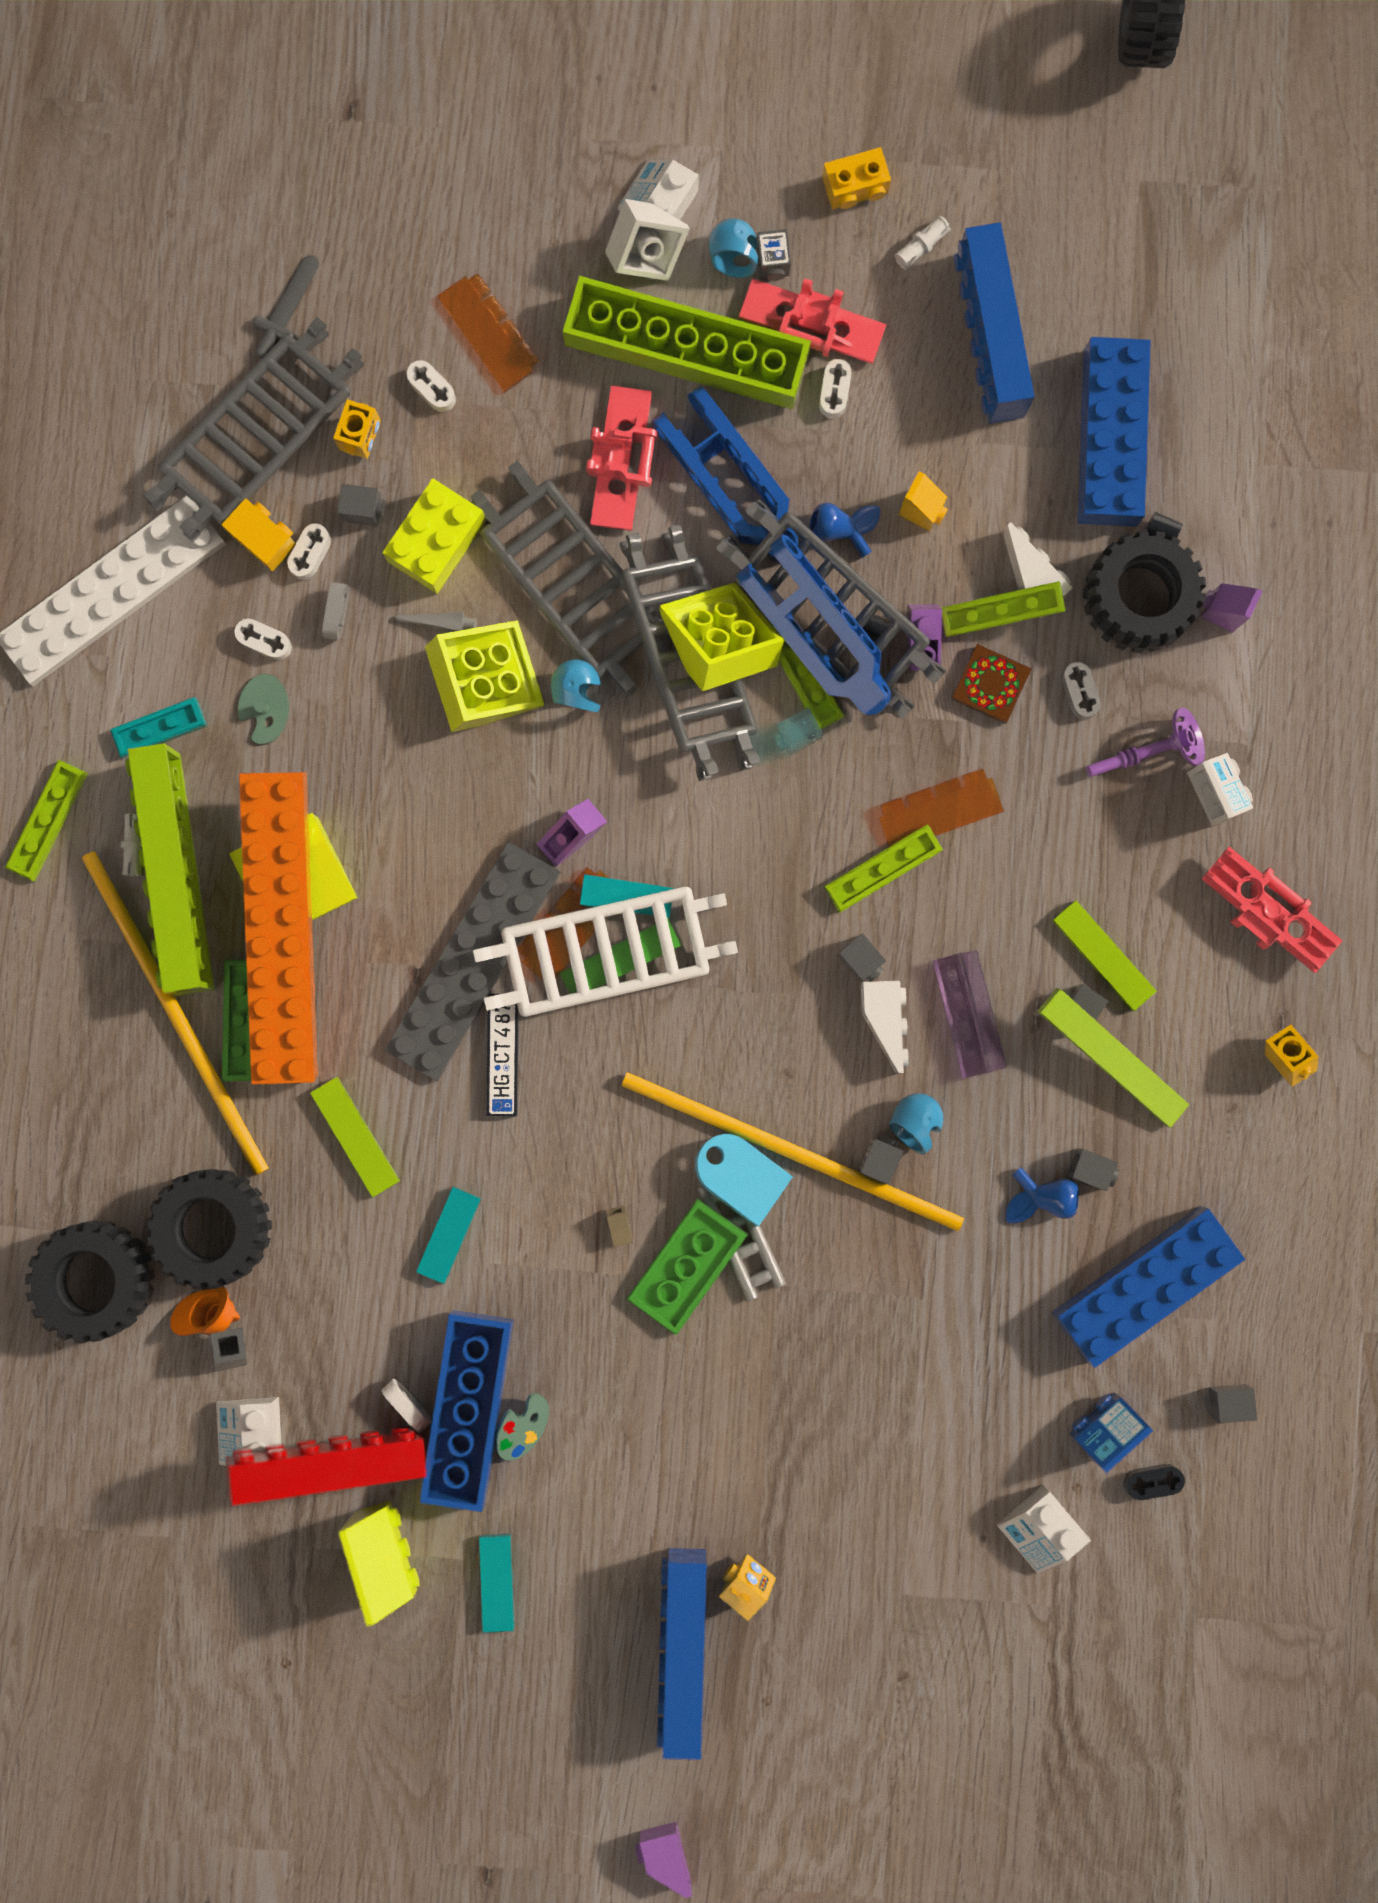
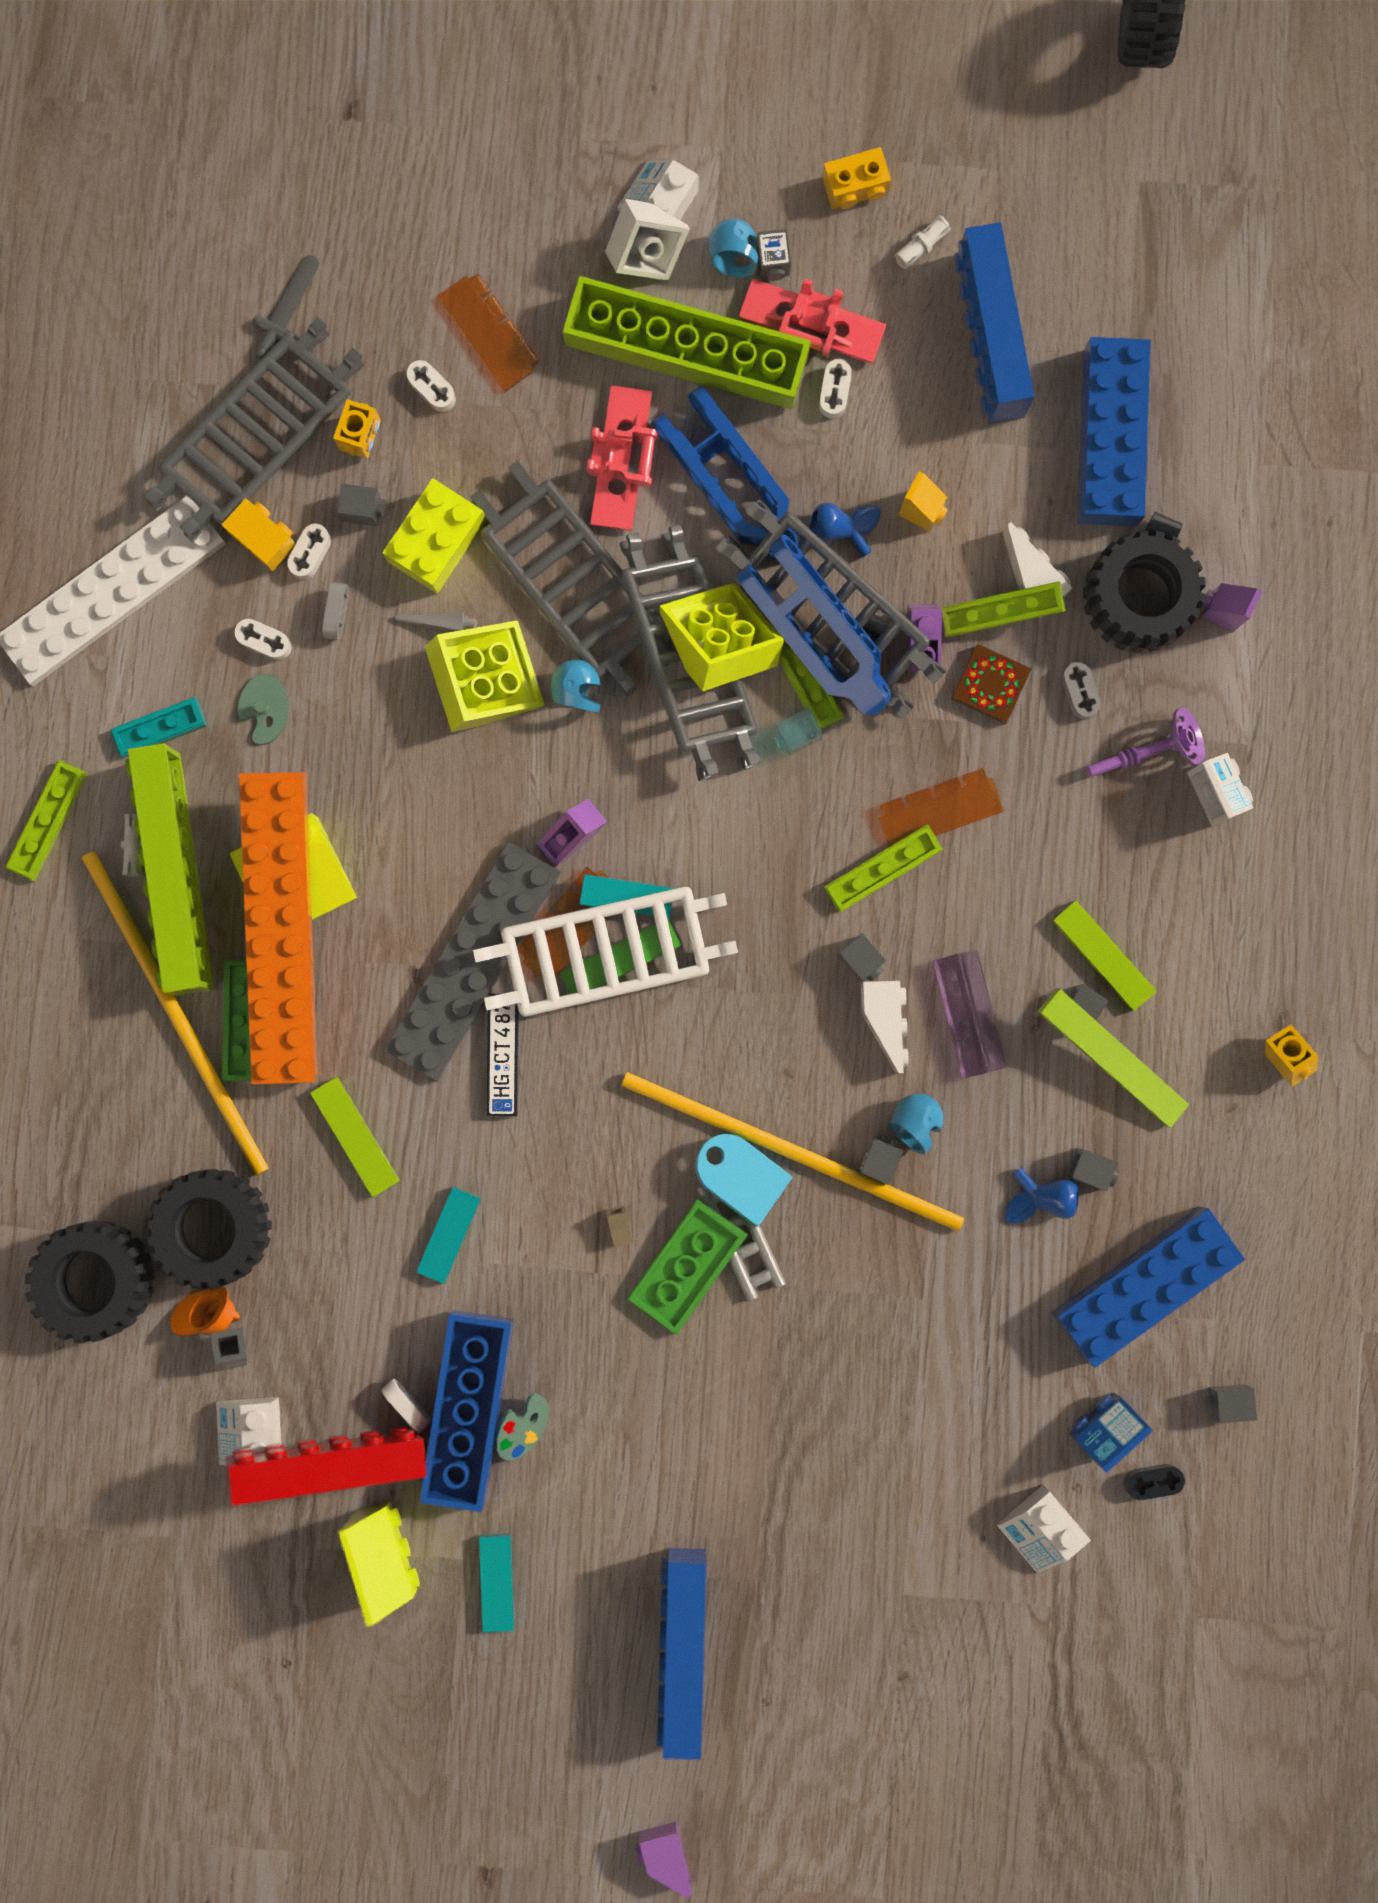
yellow head [719,1554,776,1621] -> none
coral piece [1201,847,1343,973] -> none

